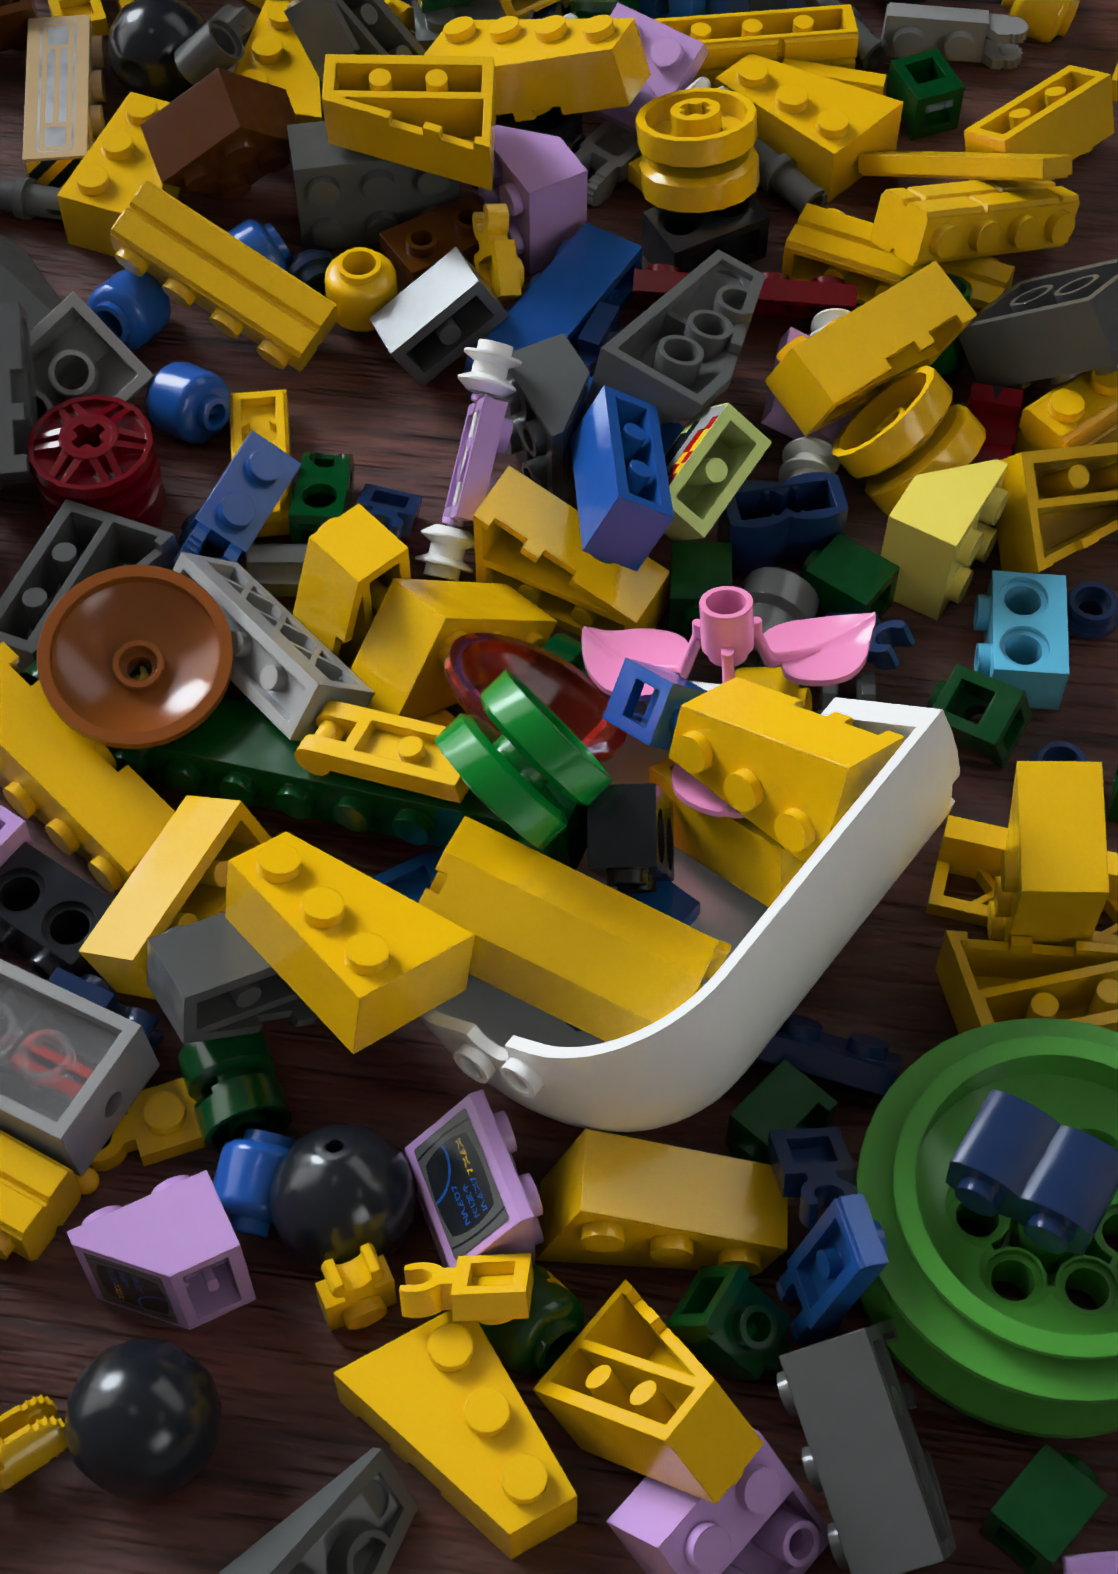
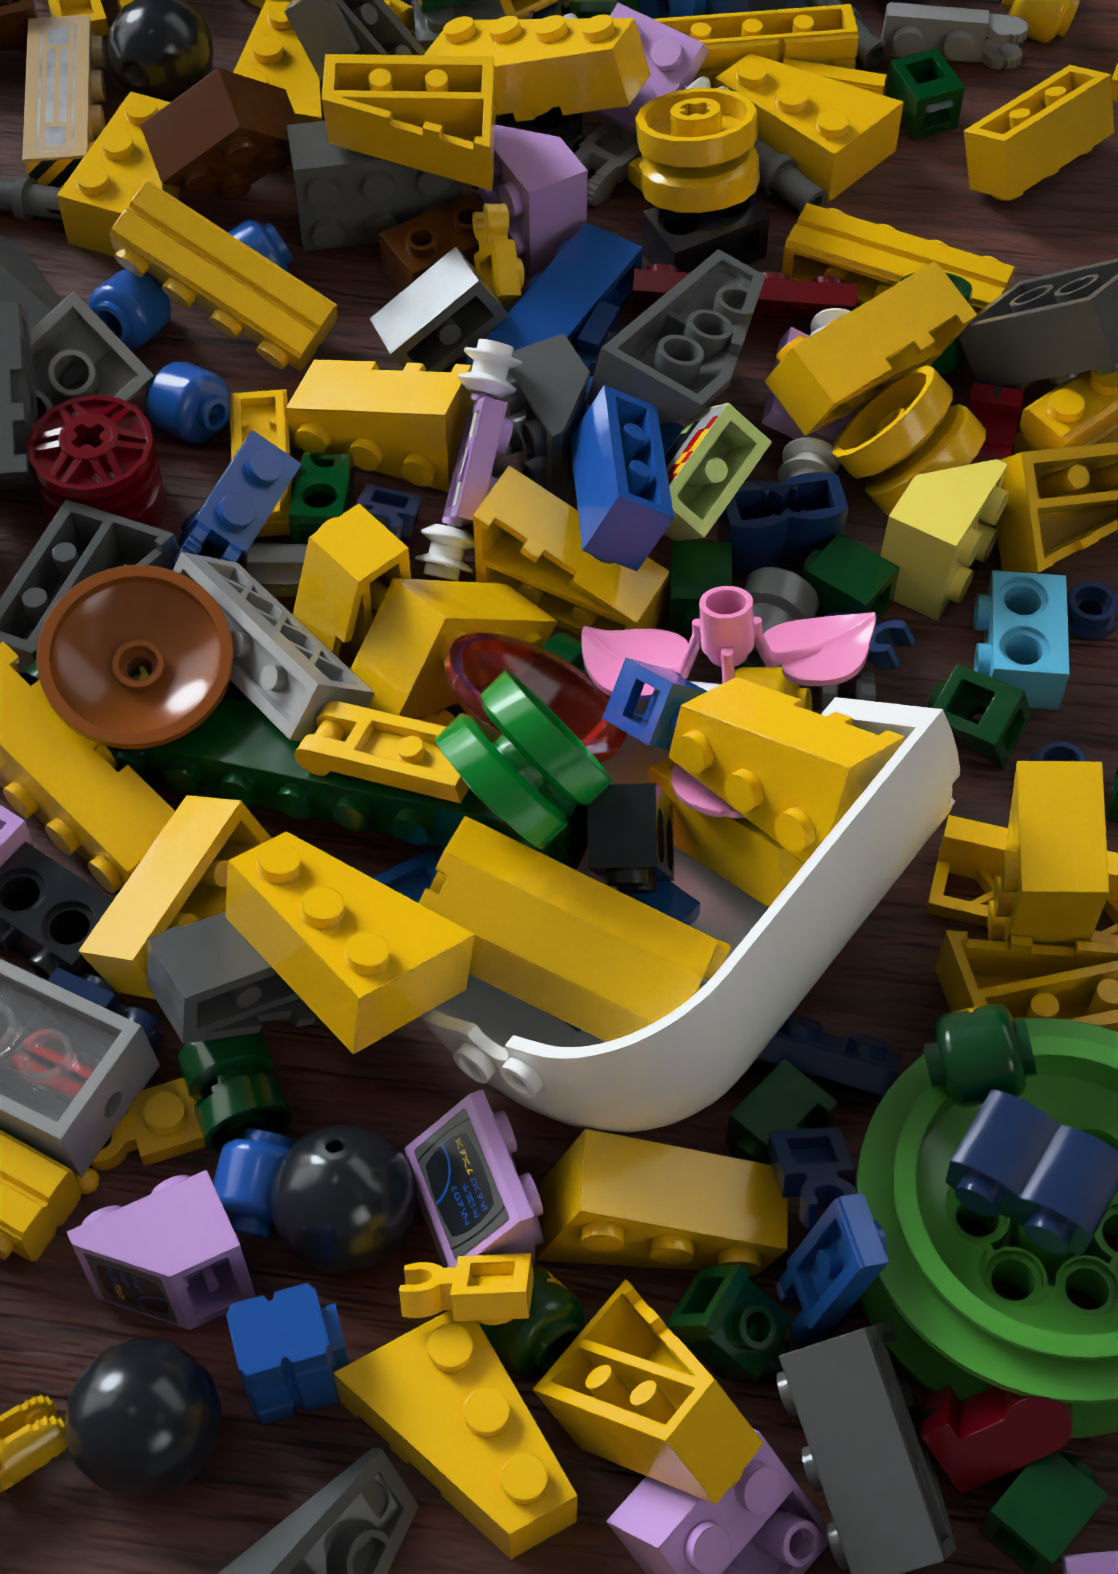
dark grey piece [174,3,257,85] -> none
dark blue plate [287,249,335,295] -> none
yellow plate [315,1243,397,1331] -> none
yellow head [325,247,398,332] -> none
yellow tile [858,150,1073,181] -> none
yellow brick [871,180,1080,266] -> none
none -> blue brick [226,1283,349,1425]
none -> yellow wedge [286,360,473,492]
none -> dark red leg [921,1385,1072,1494]
none -> dark green head [923,1003,1037,1107]

